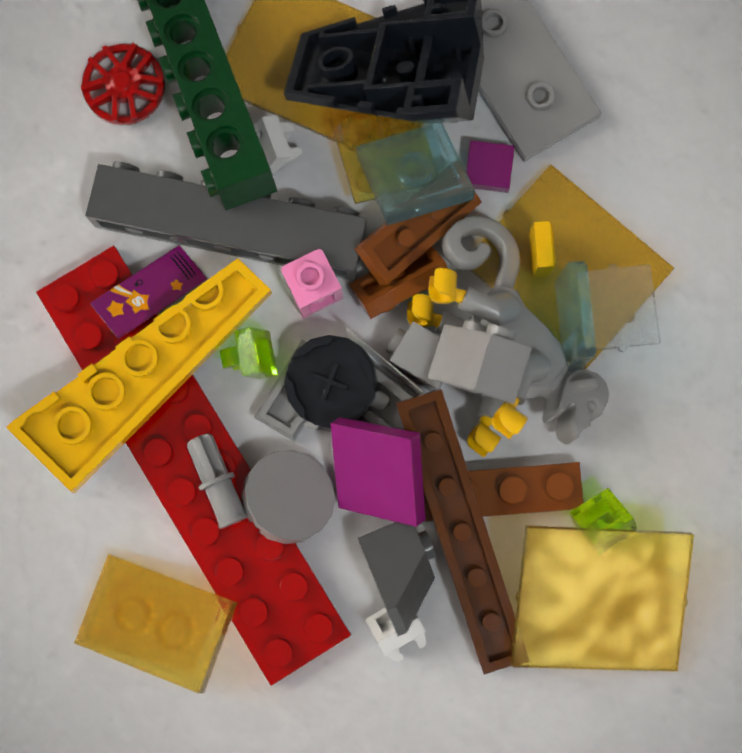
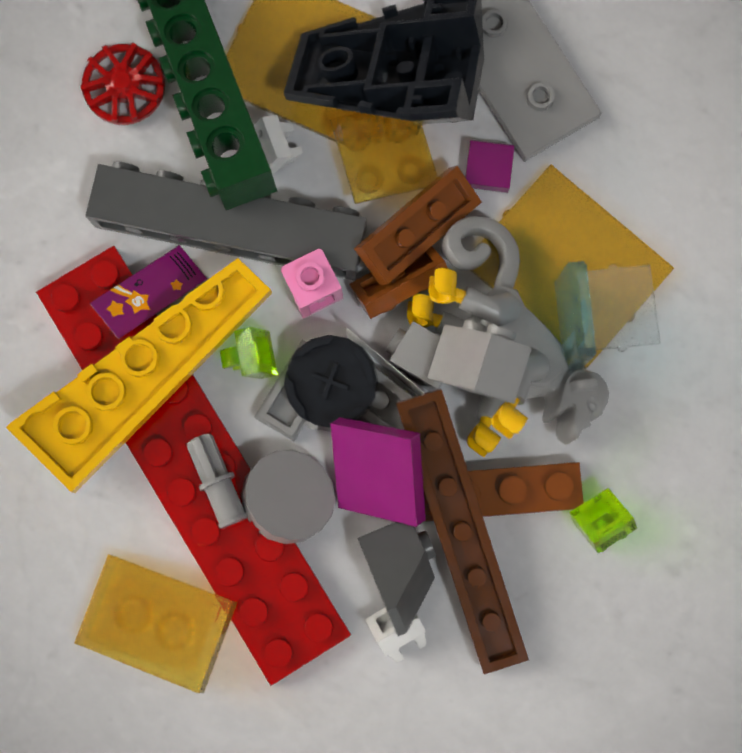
clear light blue tile [356,123,475,226] -> none
clear yellow piece [511,525,694,671] -> none
yellow tile [529,221,556,277] -> none

